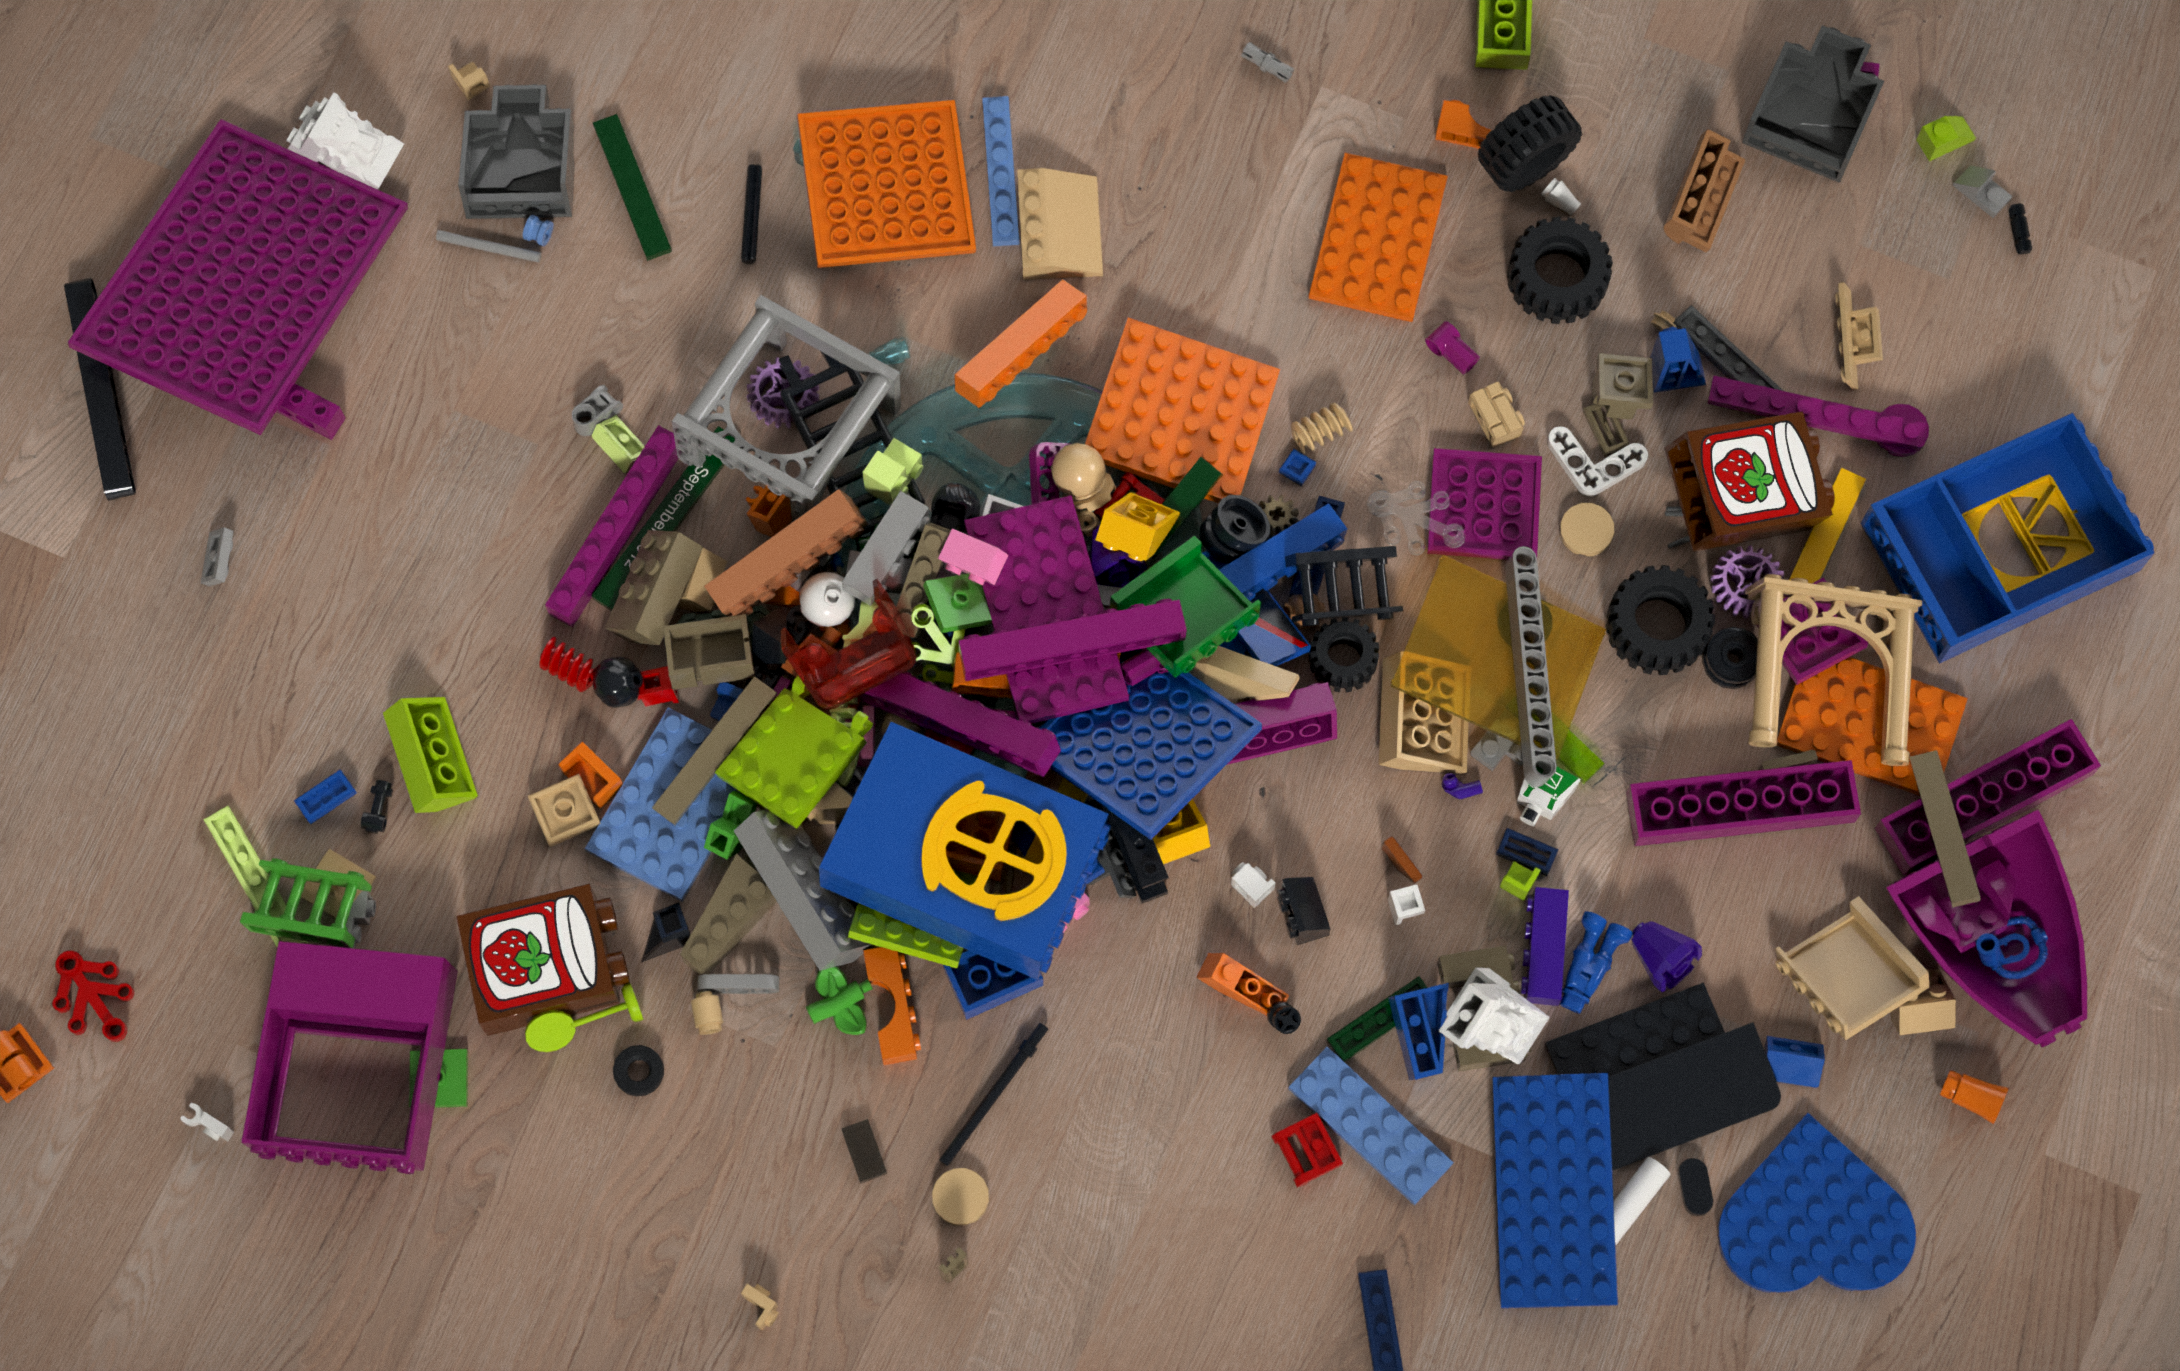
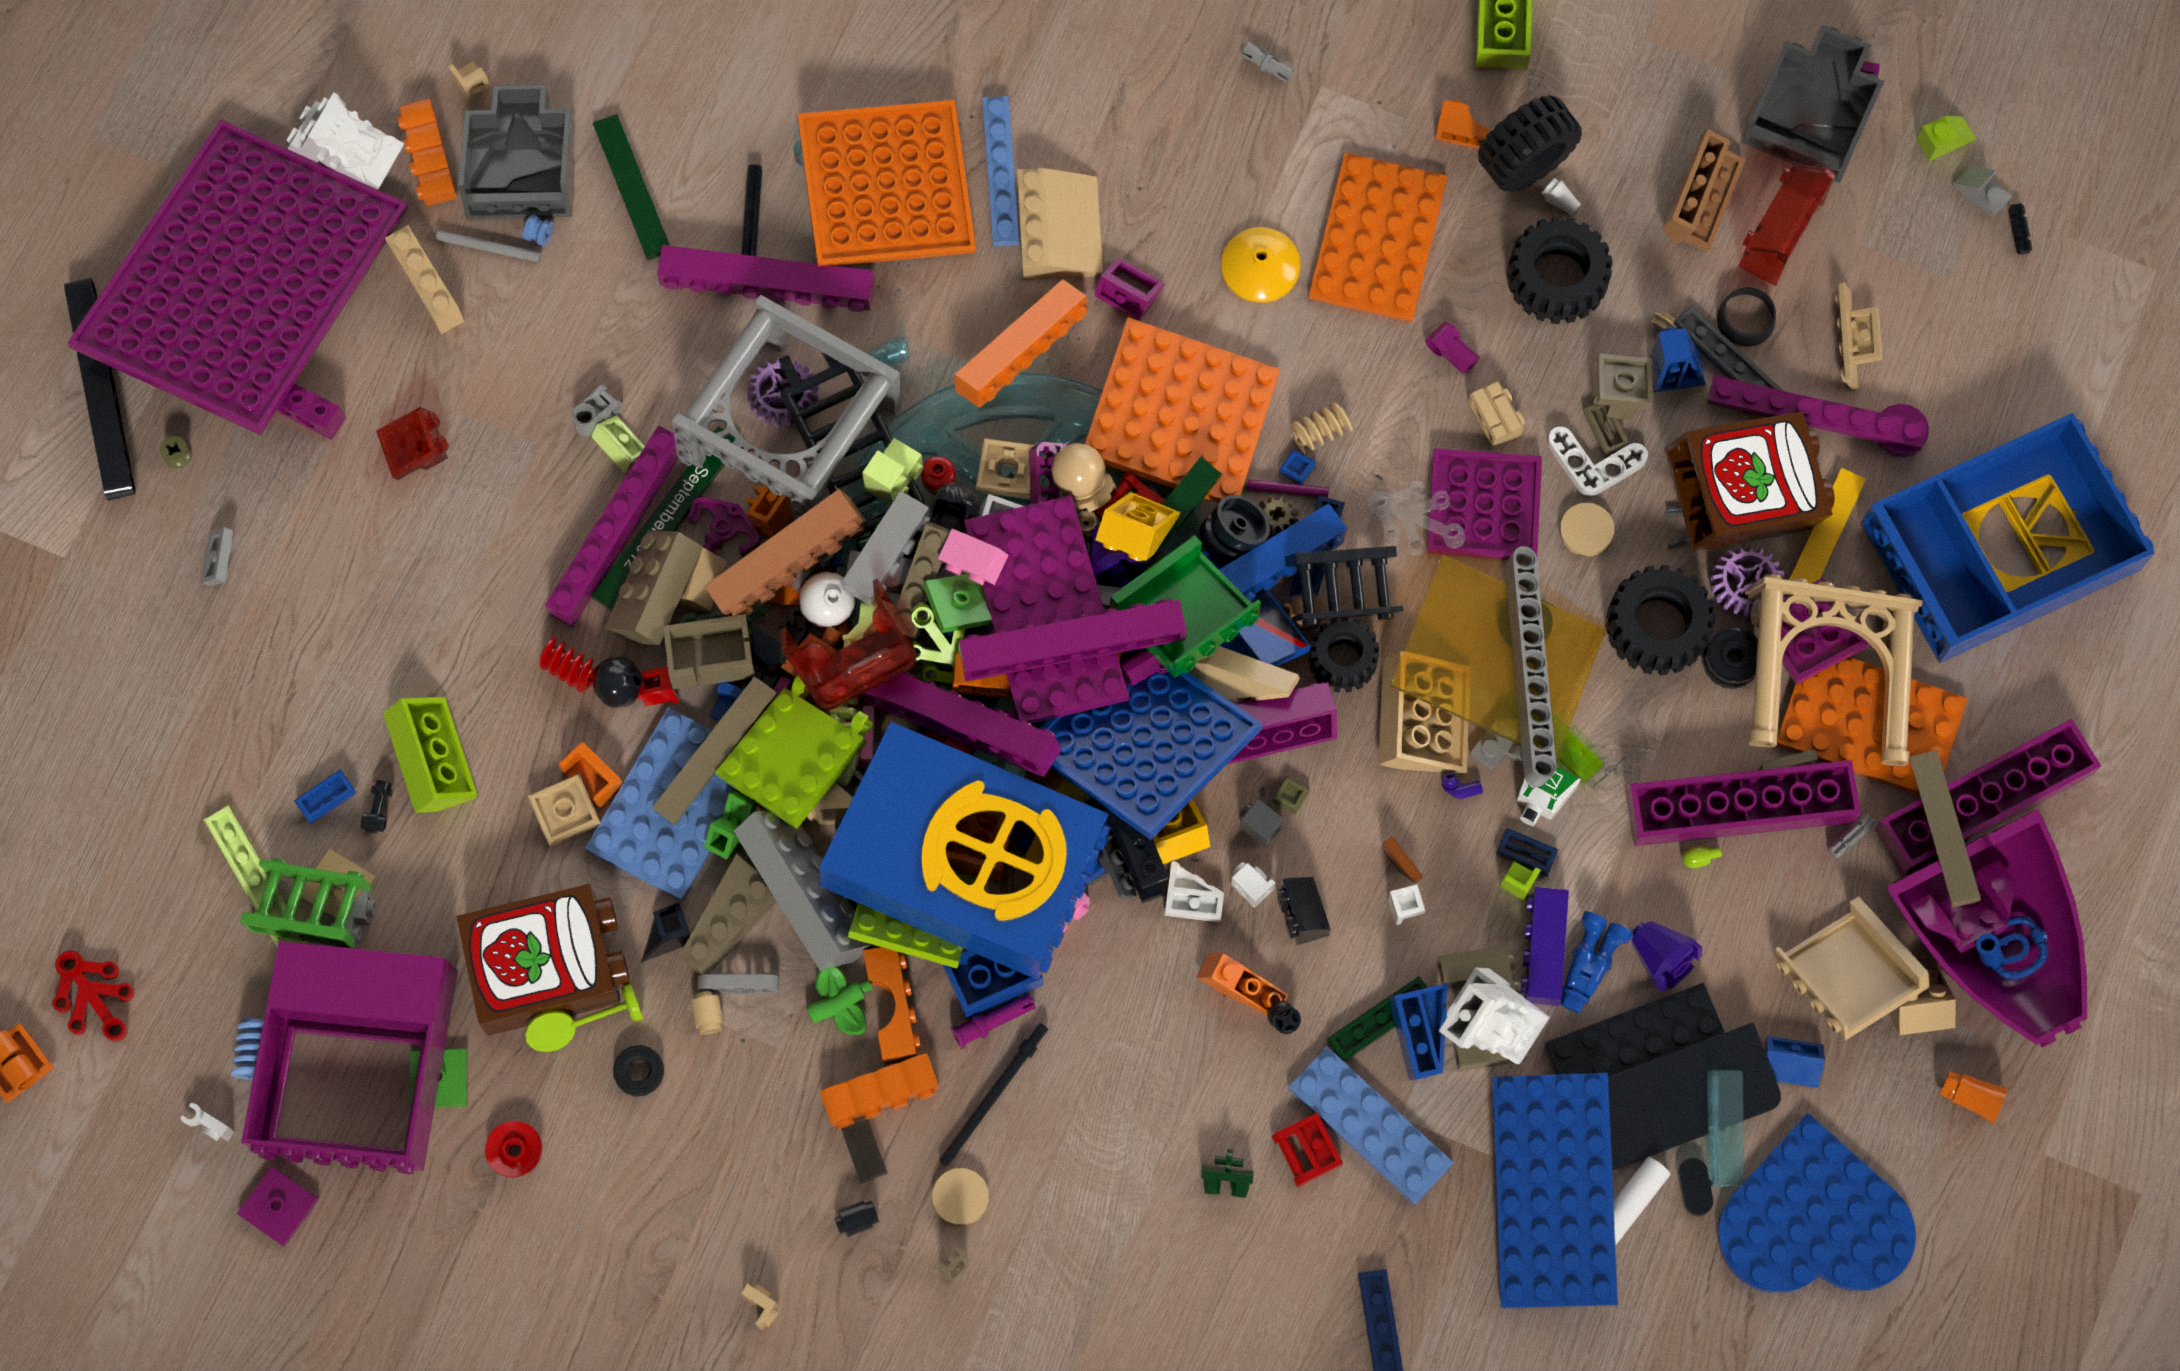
none -> olive wheel [160,436,192,469]
none -> light blue piece [230,1018,264,1080]
none -> magenta plate [237,1167,319,1247]
none -> clear red plate [376,407,449,480]
none -> tan arch [385,225,464,334]
none -> orange brick [396,98,457,206]
none -> red dish [485,1121,543,1178]
none -> magenta brick [657,245,875,312]
none -> magenta piece [688,497,761,558]
none -> orange brick [819,1053,939,1129]
none -> black brick [834,1201,879,1237]
none -> red head [921,456,956,495]
none -> magenta pin [950,992,1036,1050]
none -> tan piece [975,438,1034,500]
none -> magenta tile [1094,258,1165,321]
none -> white wing [1165,861,1224,923]
none -> dark green hips [1201,1149,1254,1198]
none -> yellow dish [1221,227,1301,303]
none -> dark grey brick [1240,799,1284,847]
none -> magenta bar [1247,479,1329,498]
none -> olive tile [1272,776,1310,815]
none -> lime cylinder [1682,844,1722,869]
none -> clear light blue panel [1707,1070,1744,1187]
none -> black tyre [1717,287,1776,347]
none -> clear red windscreen [1738,164,1837,286]
none -> light grey axle [1828,814,1876,858]

